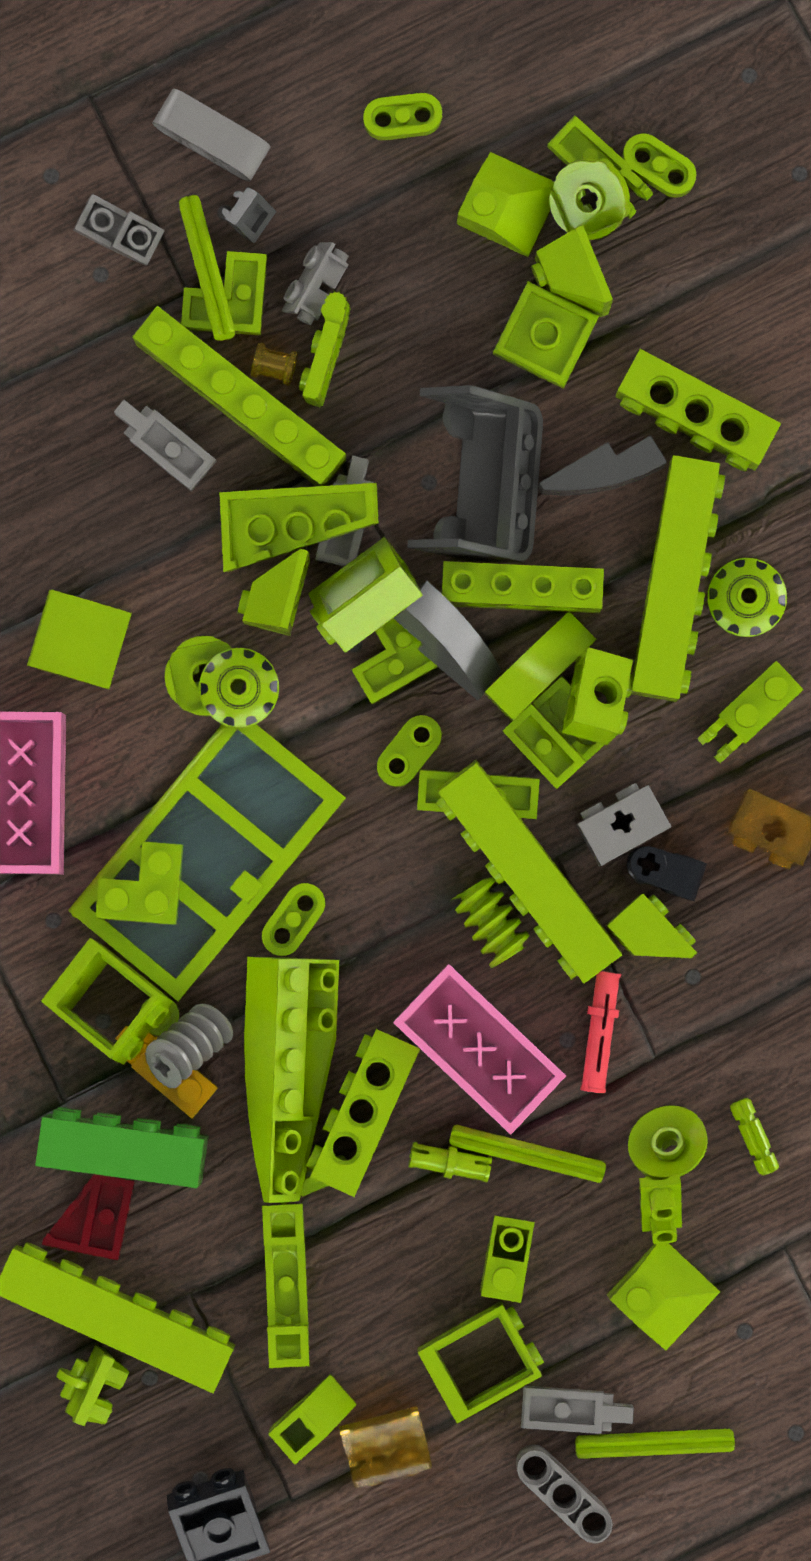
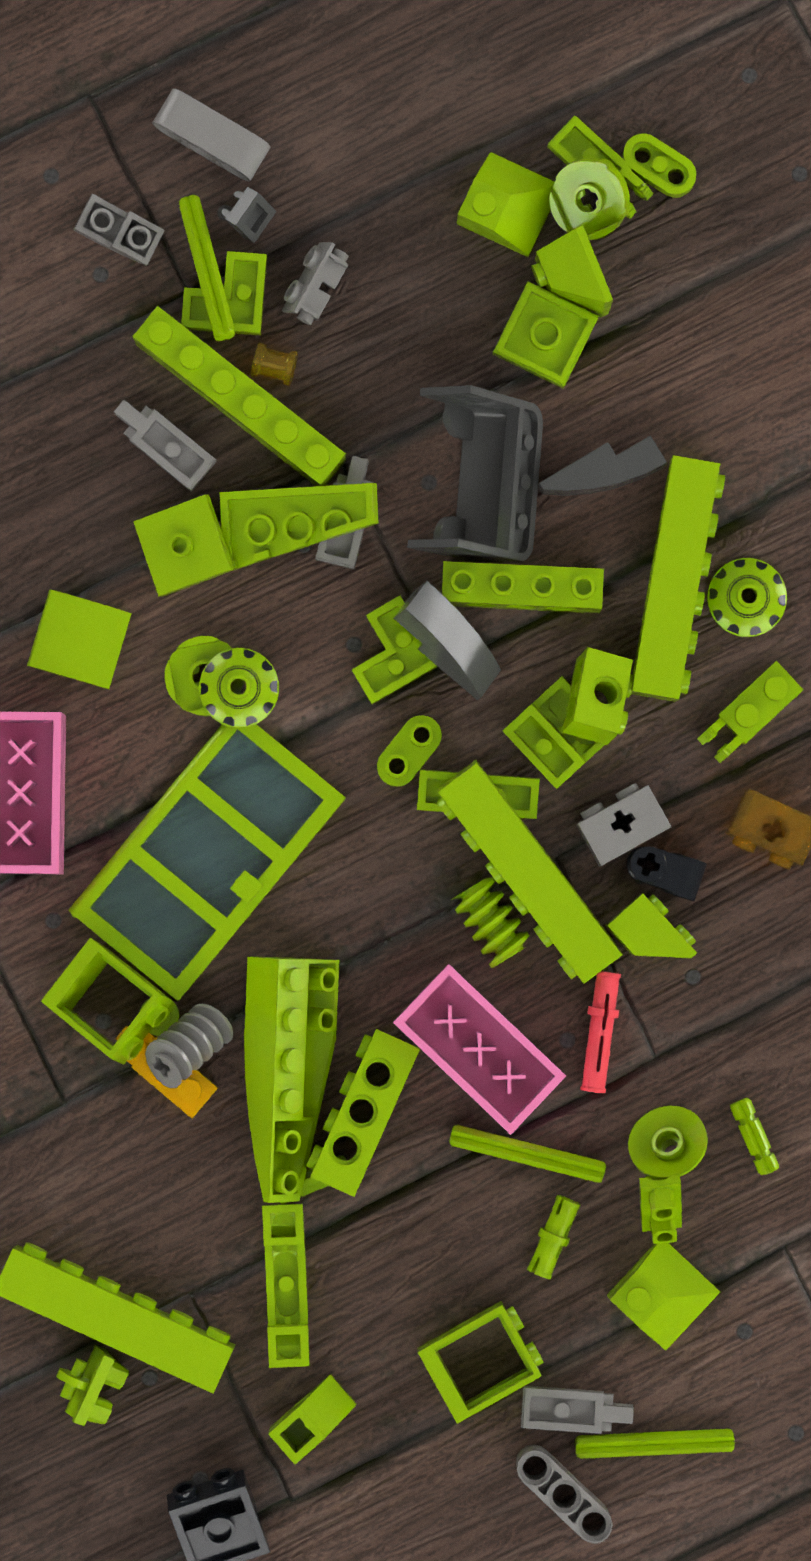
bright green brick [35,1107,209,1188] -> none
dark red wing [42,1174,135,1260] -> none
lime plate [95,841,184,925] -> none
lime slope [238,549,310,636] -> none
lime plate [262,883,326,956] -> none
lime hinge [299,291,351,407] -> none
lime window [308,537,423,653] -> none
clear yellow bracket [339,1406,432,1488] -> none
lime plate [363,93,442,140] -> none
lime pin [408,1142,492,1183] -> none
lime slope [480,1215,535,1303] -> none
lime slope [484,612,597,722] -> none
lime brick [615,349,781,472] -> none
none -> lime plate [133,494,234,597]
none -> lime pin [527,1195,581,1279]

